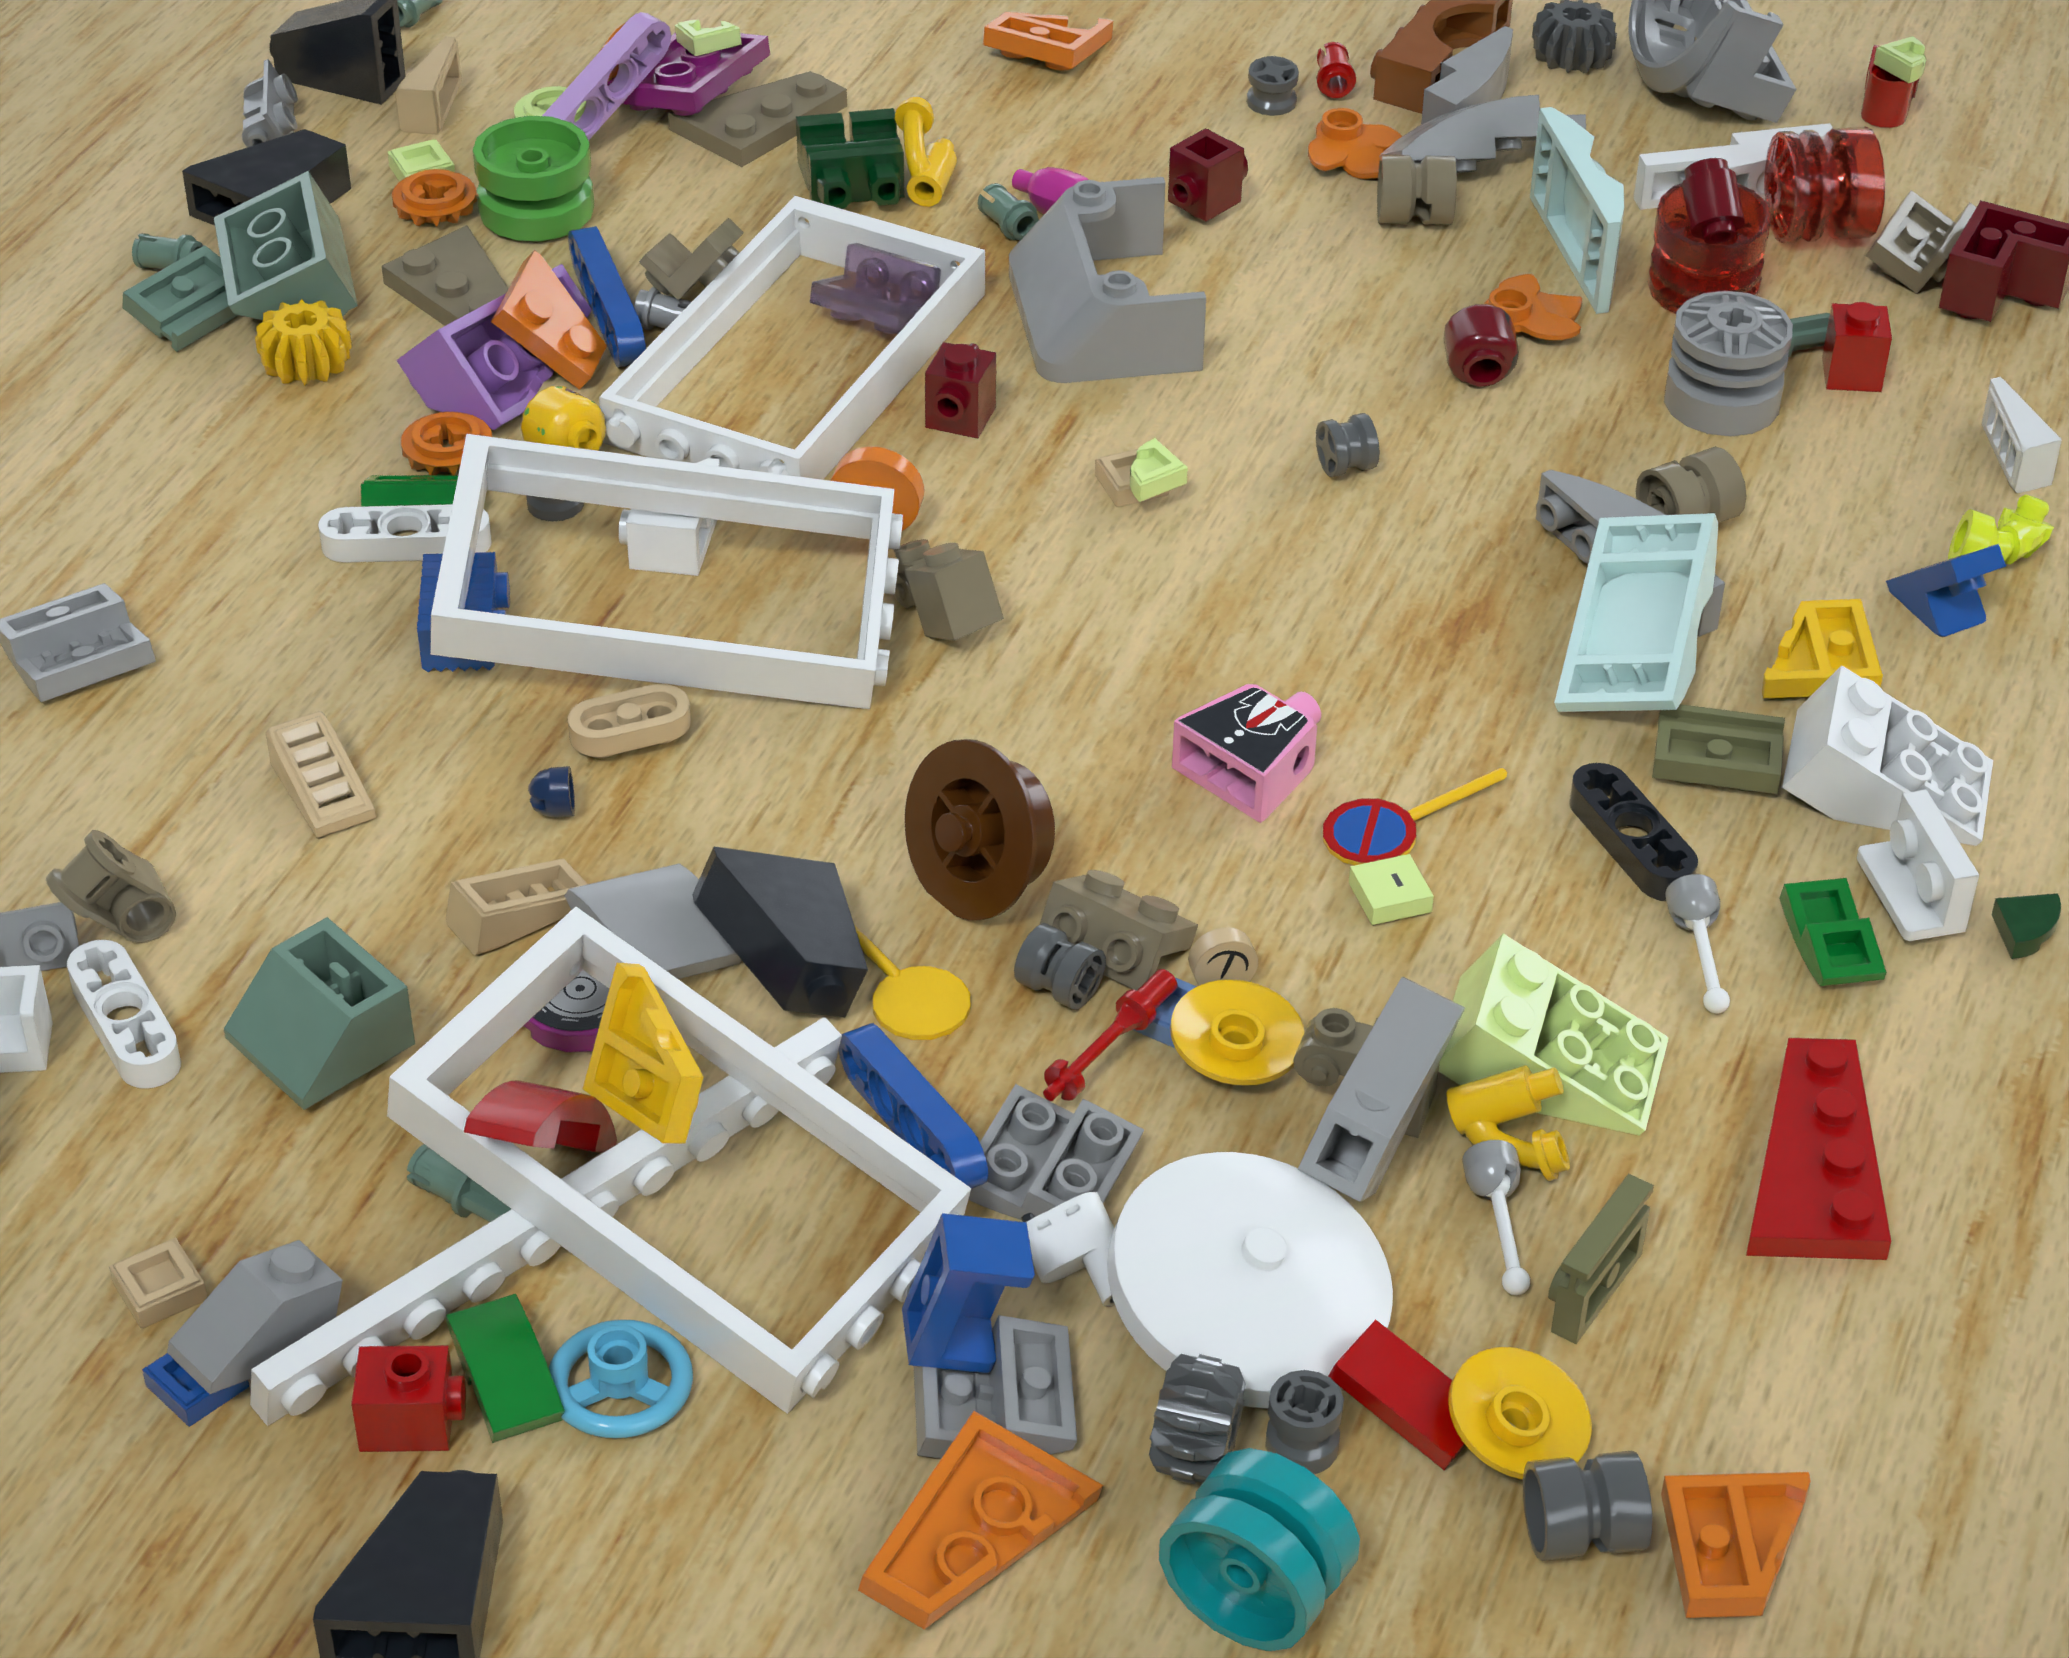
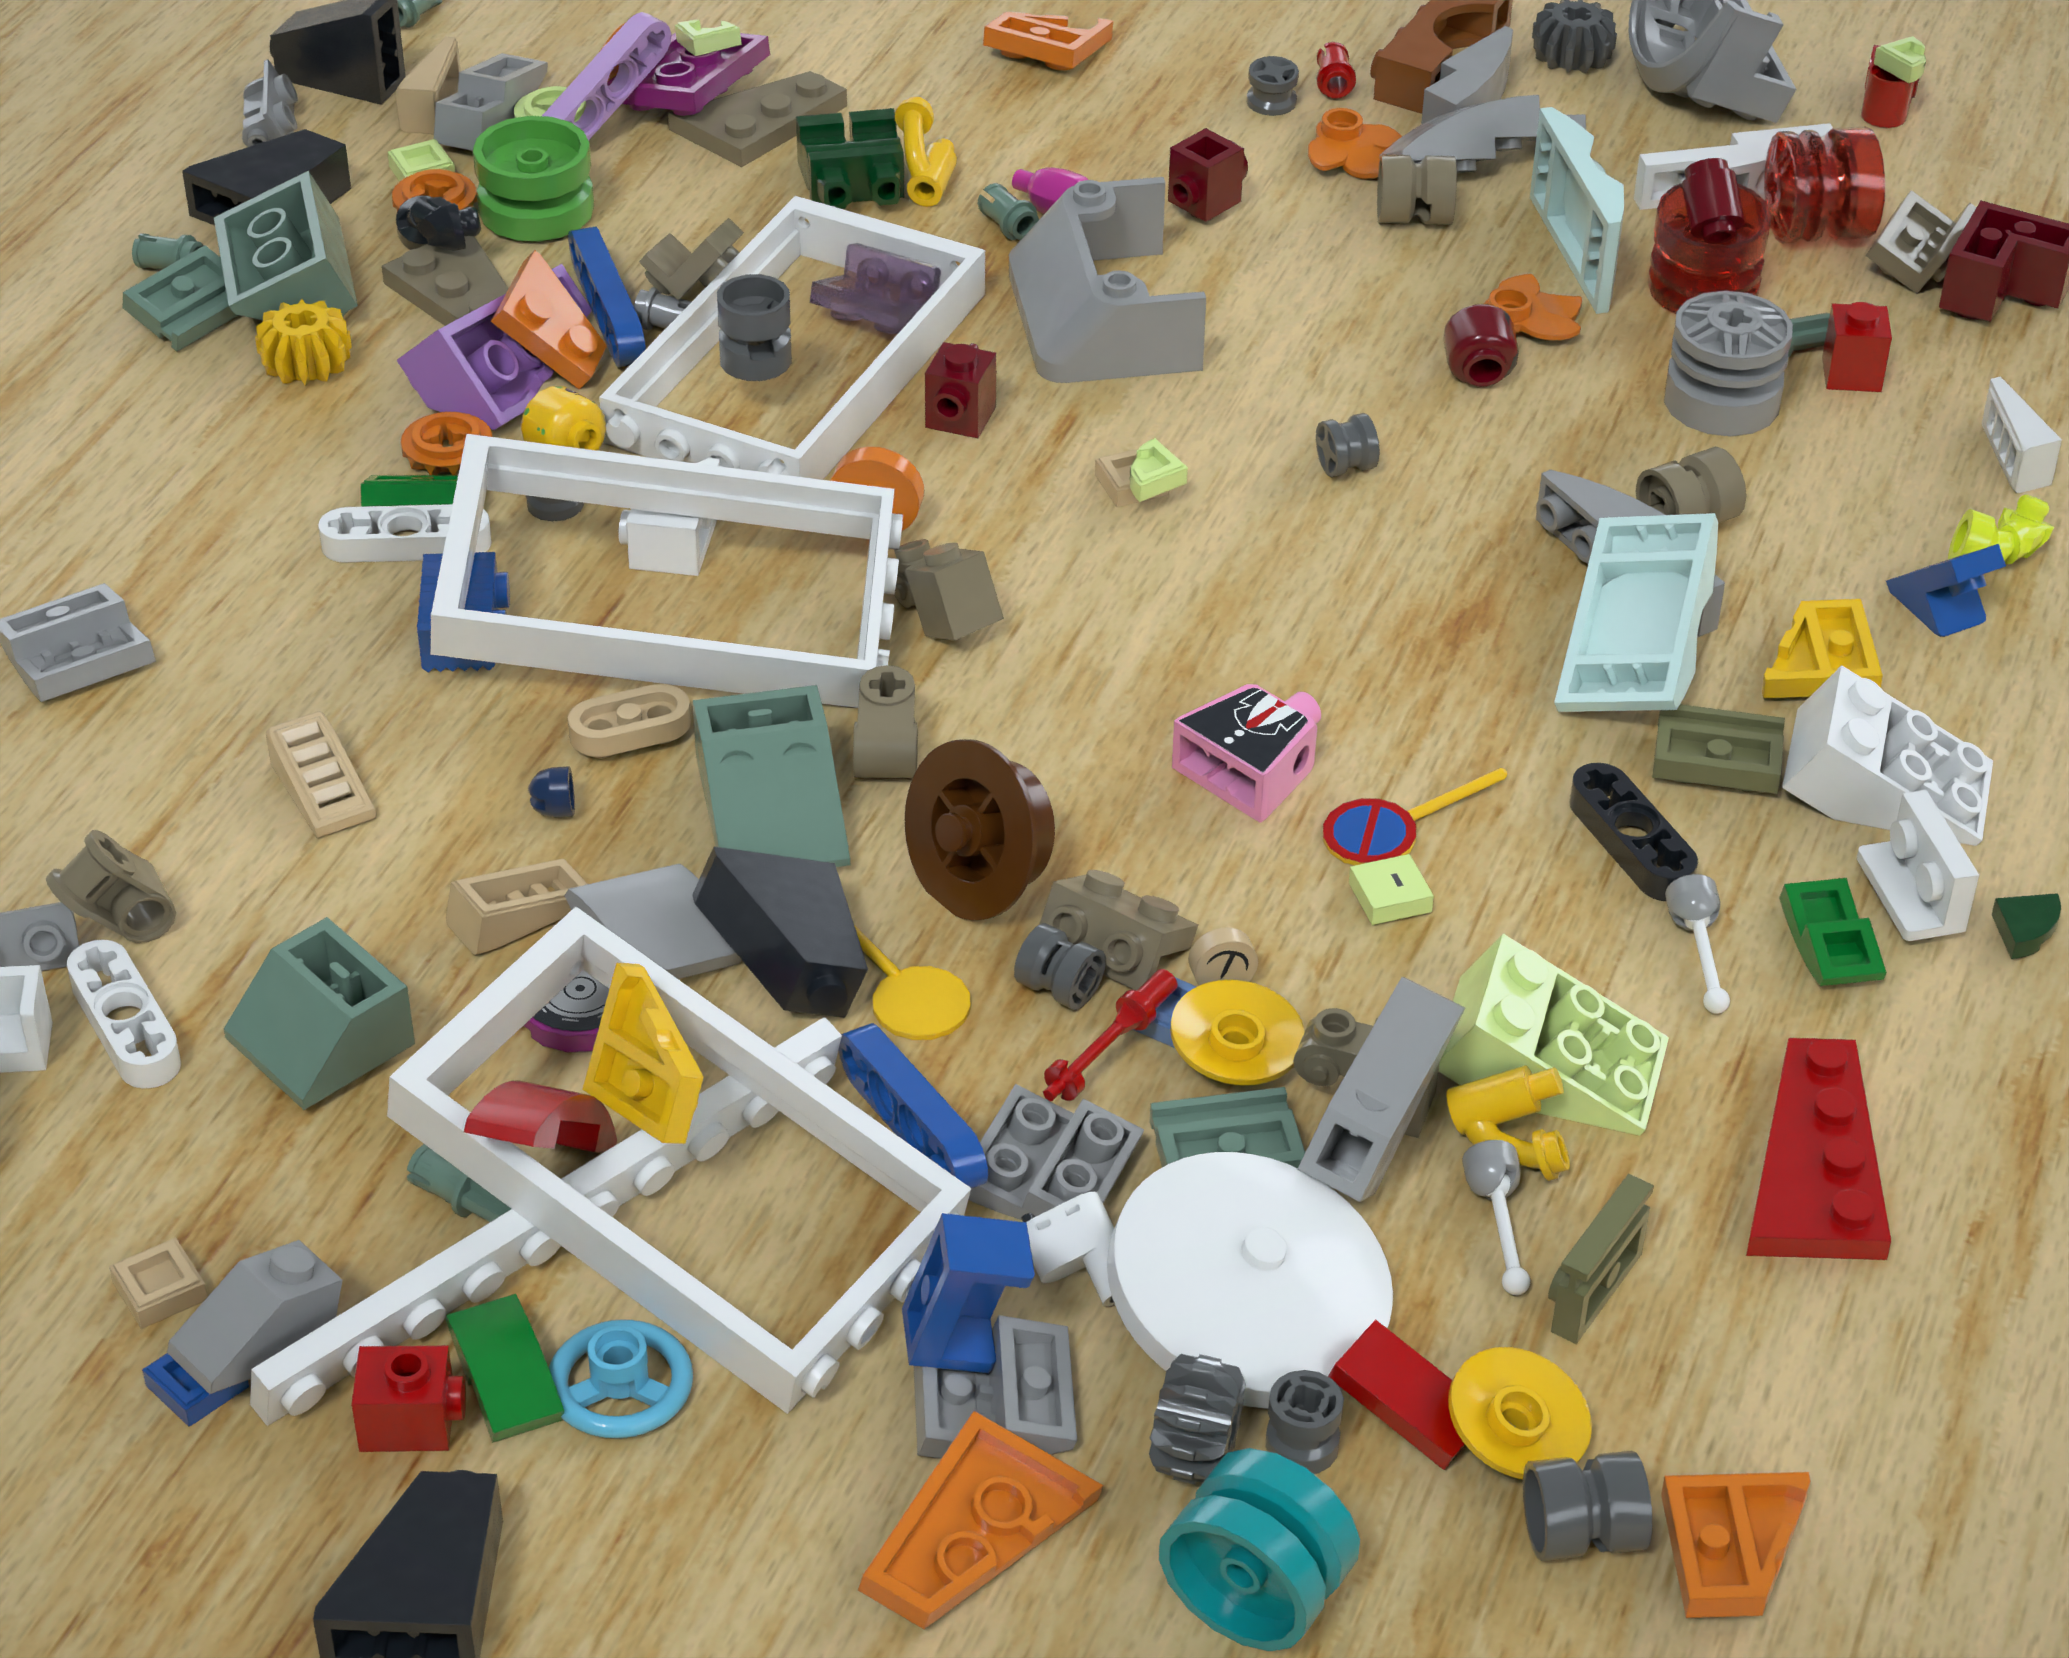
none -> black arm [396,195,481,251]
none -> light grey slope [434,53,548,151]
none -> sand green slope [693,685,851,867]
none -> dark grey wheel [717,274,792,381]
none -> dark tan piece [853,665,918,778]
none -> sand green plate [1150,1087,1305,1168]

